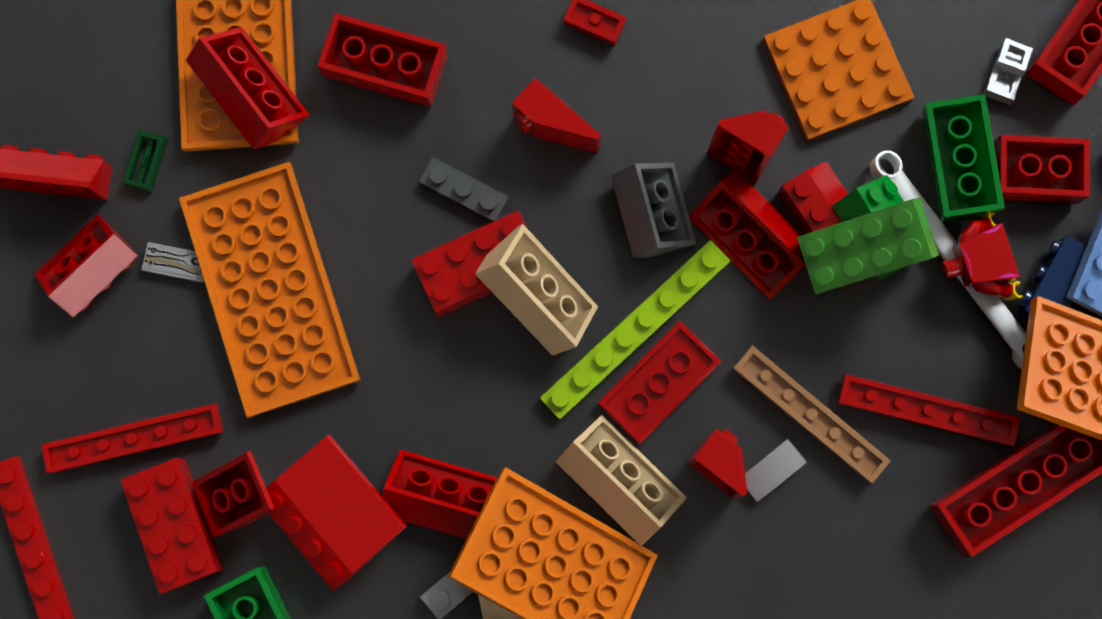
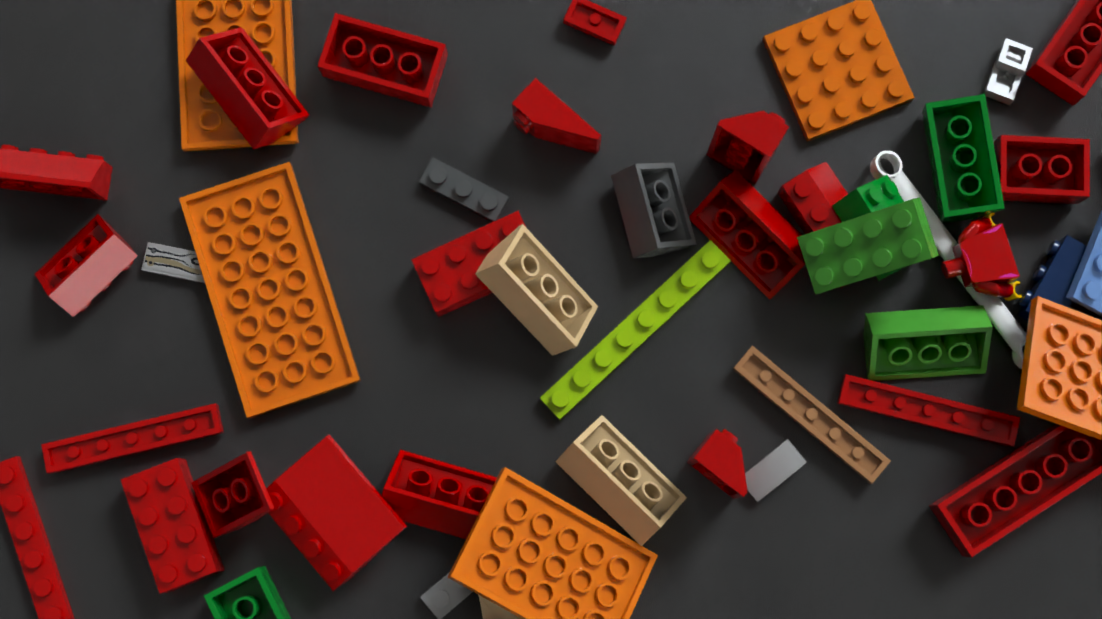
dark green tile [122,130,168,193] -> none
red tile [597,321,722,445] -> none
none -> bright green slope [863,305,993,381]

